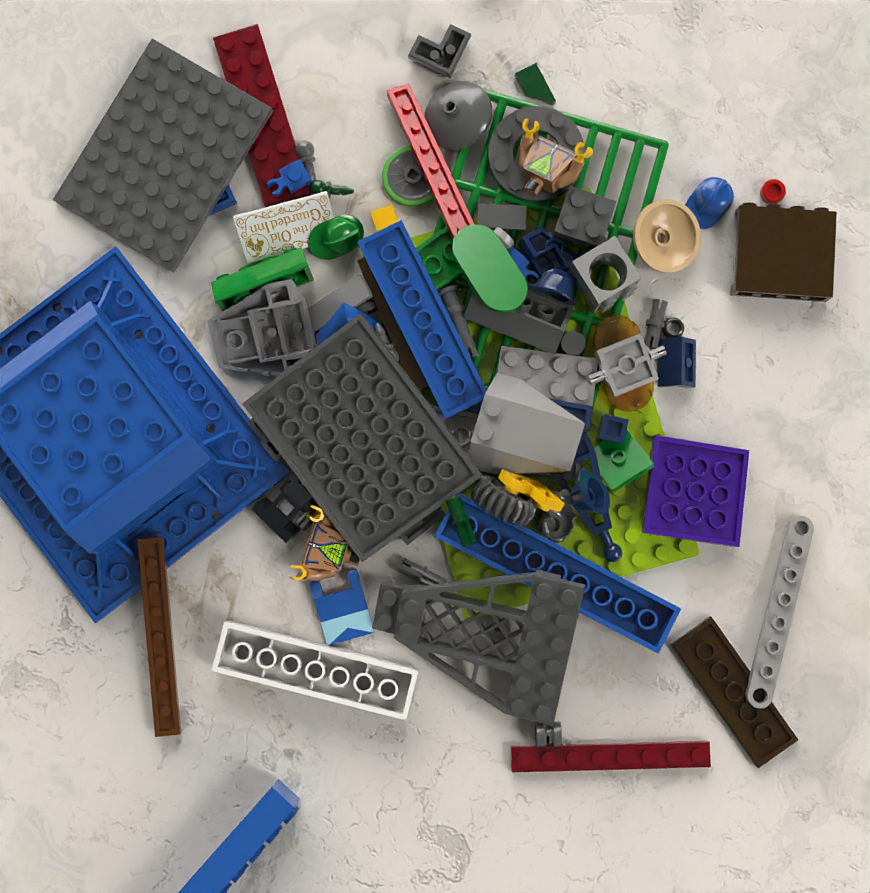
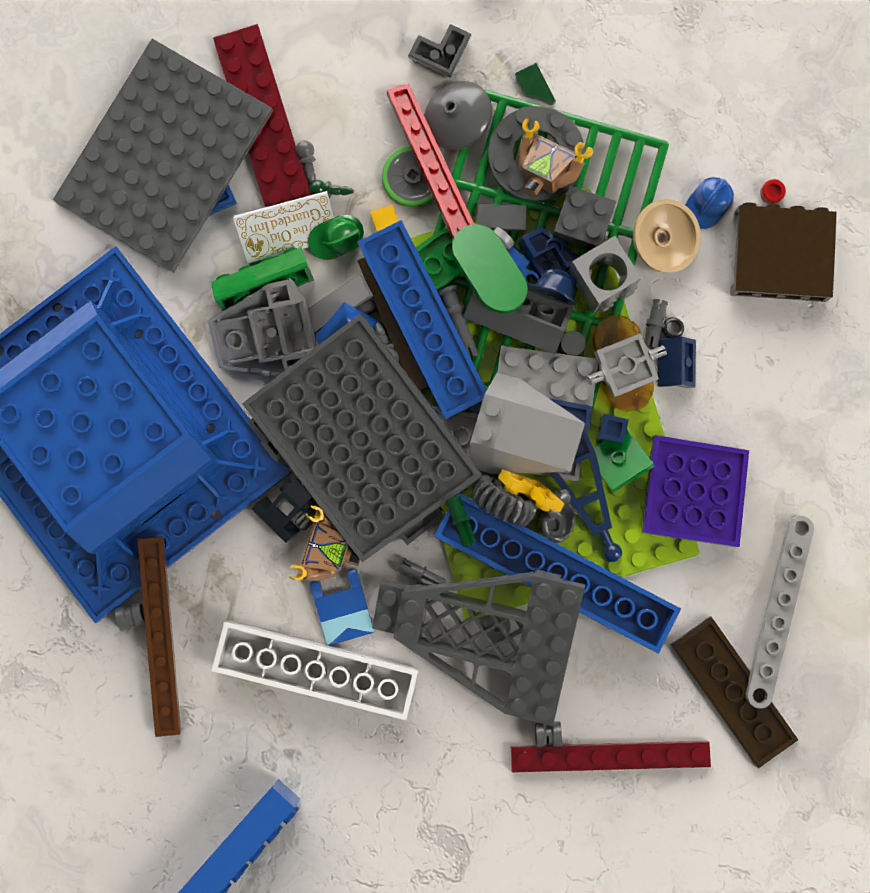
blue plate [267,159,312,197] -> none
dark blue piece [570,468,610,514] -> none
none -> dark grey wheel [115,602,145,632]

